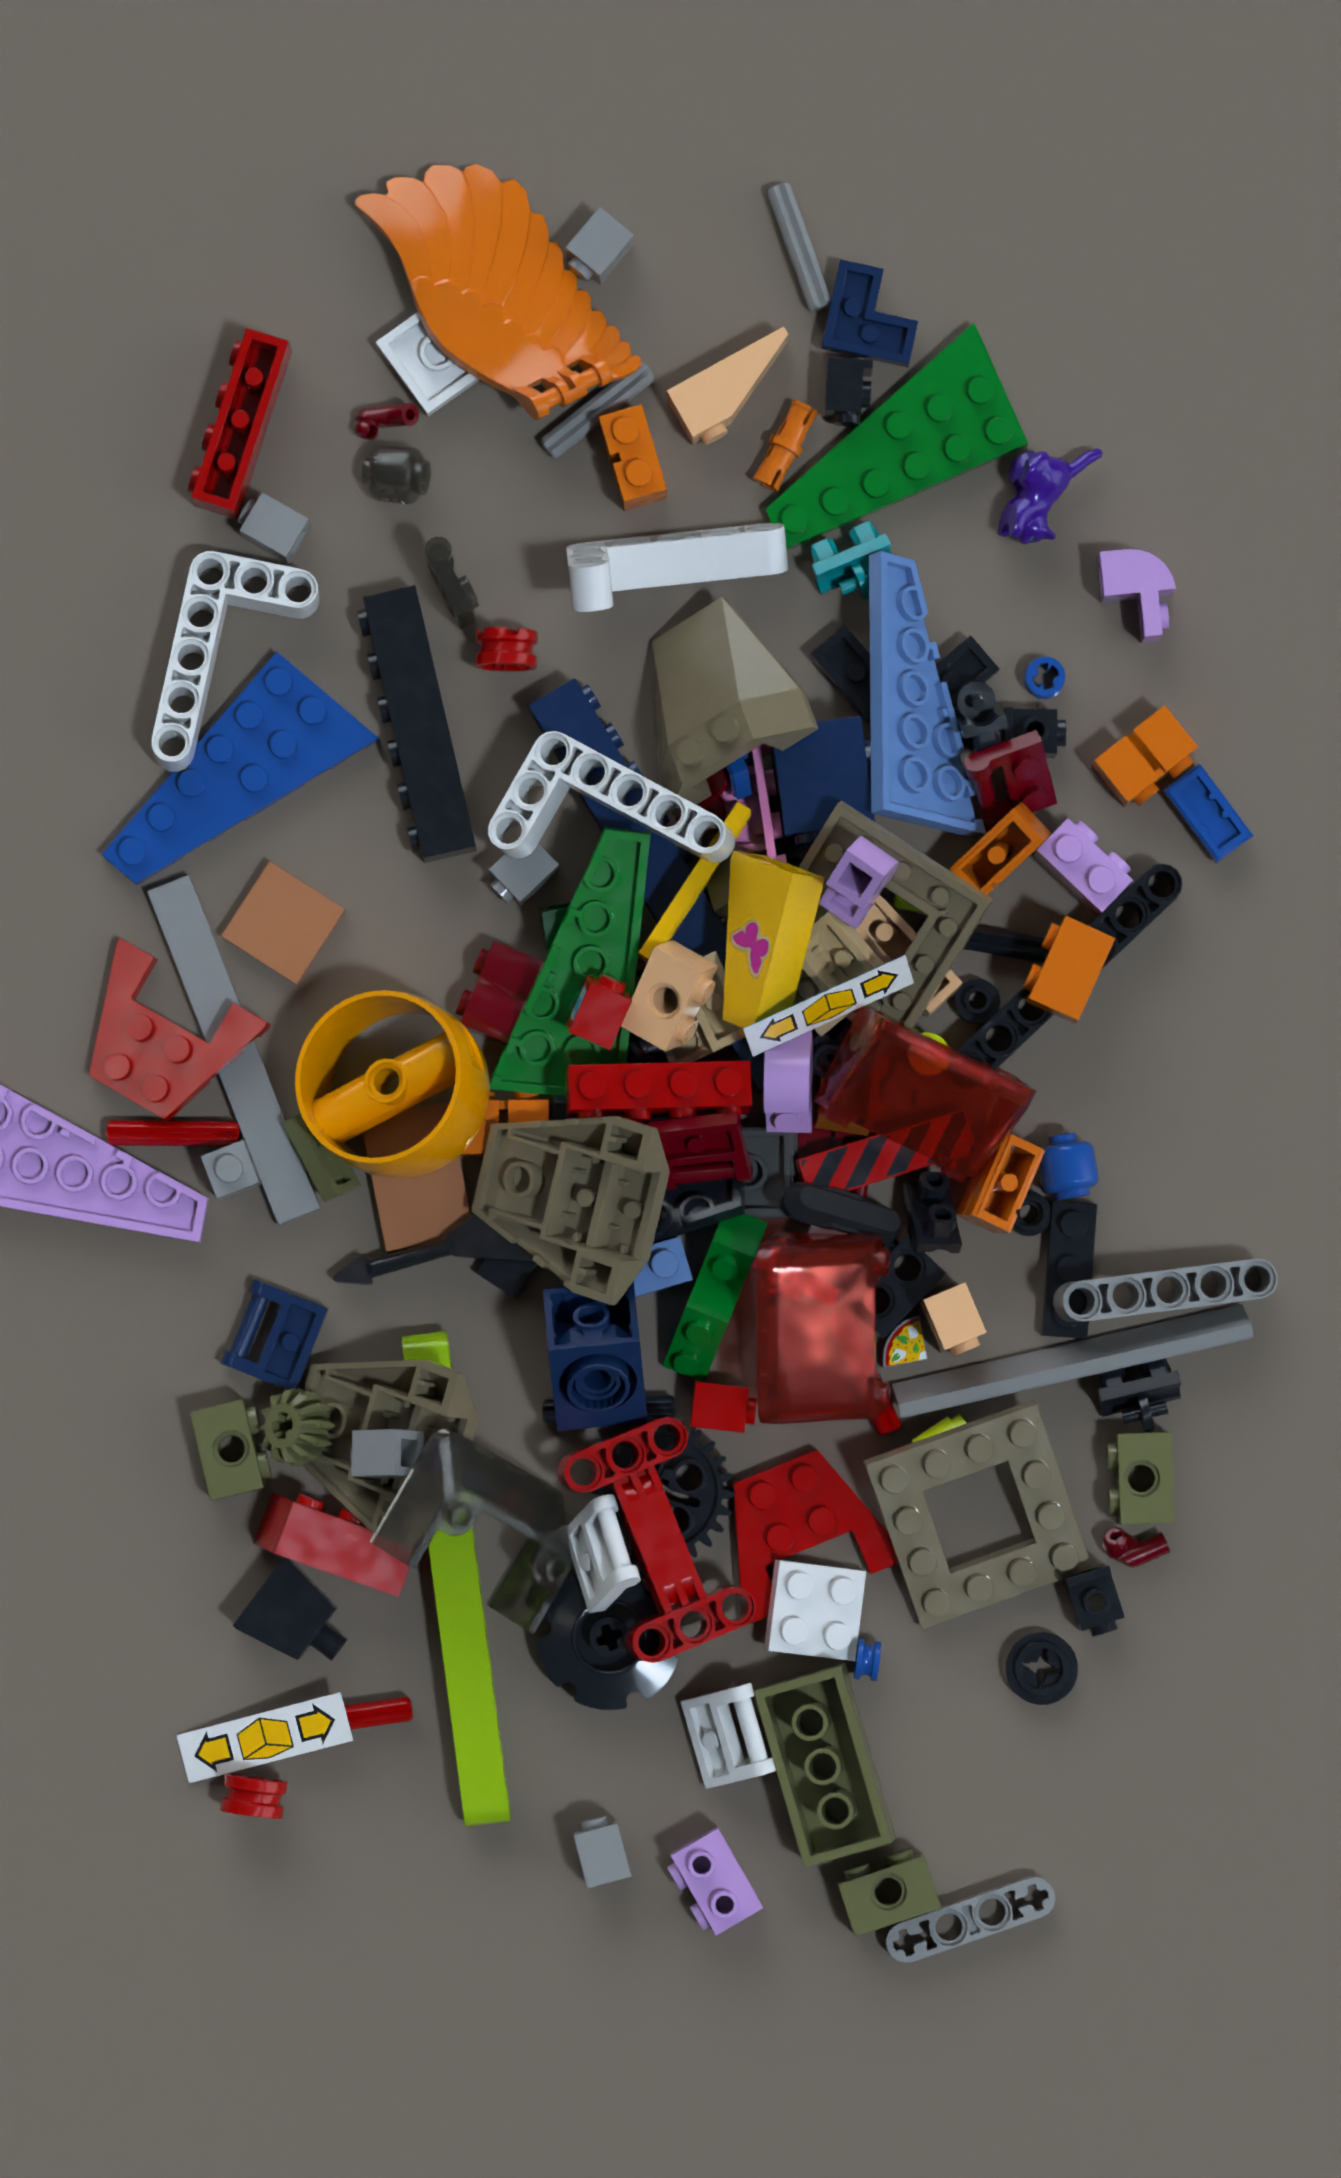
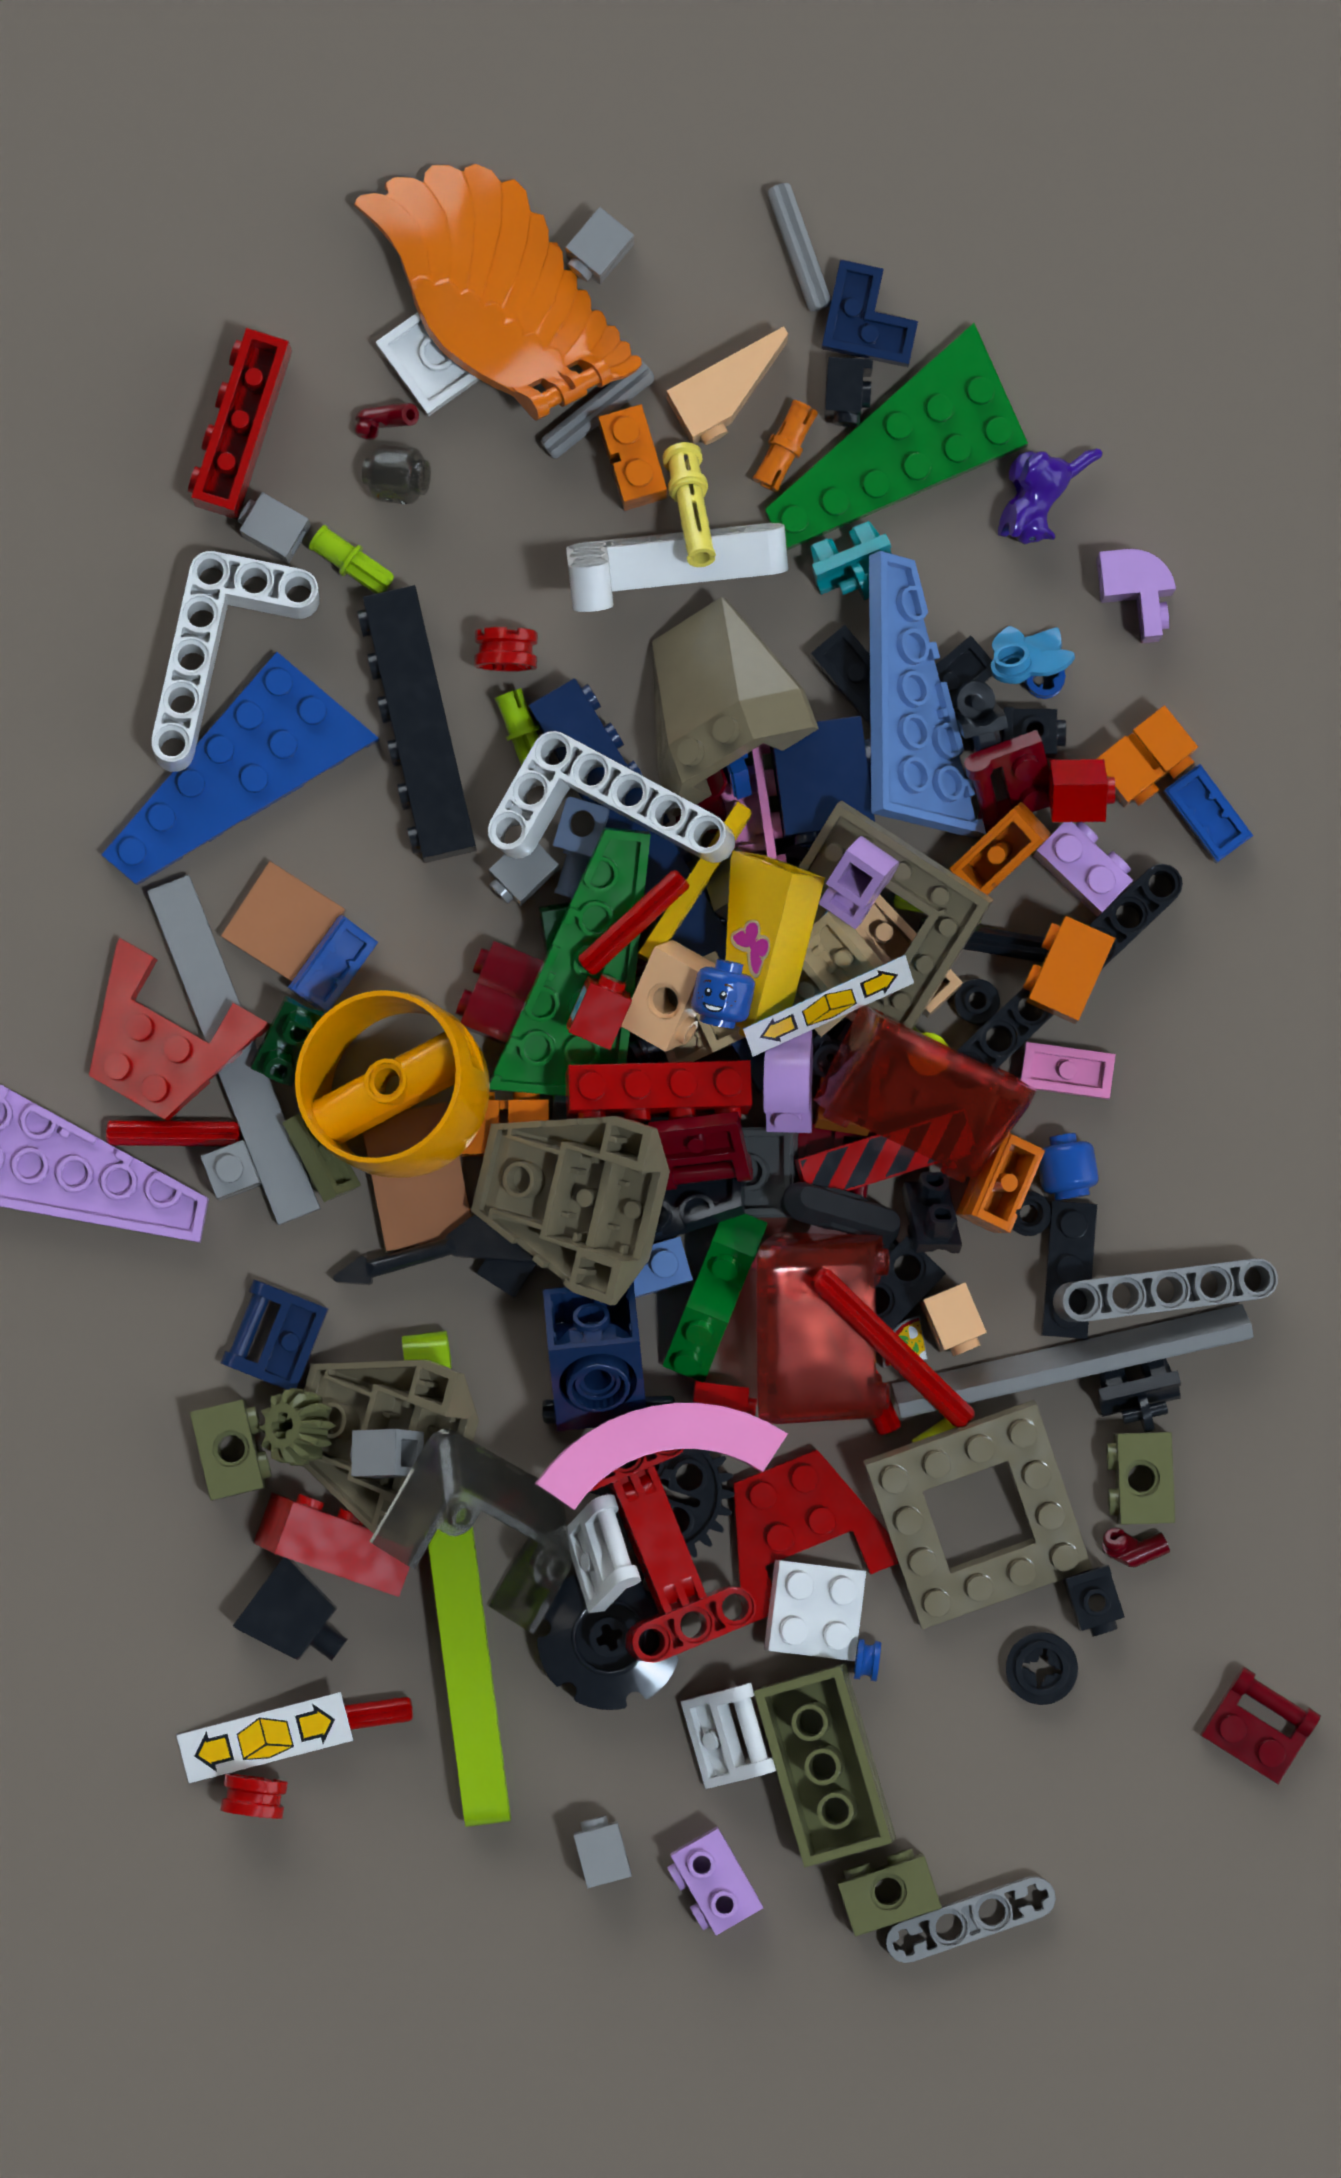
clear smoke plate [425,537,479,629] -> none
none -> dark green hips [251,996,325,1087]
none -> blue plate [288,915,378,1013]
none -> lime axle [309,524,394,594]
none -> lime axle [494,688,540,766]
none -> bright pink tile [535,1403,788,1510]
none -> sand blue bracket [553,797,610,898]
none -> red axle [578,870,690,975]
none -> light yellow pin [662,442,716,567]
none -> blue head [691,959,755,1029]
none -> red axle [810,1268,975,1428]
none -> dark azure plate [991,626,1075,684]
none -> bright pink plate [1019,1042,1116,1100]
none -> red brick [1048,759,1115,822]
none -> dark red plate [1200,1667,1321,1785]

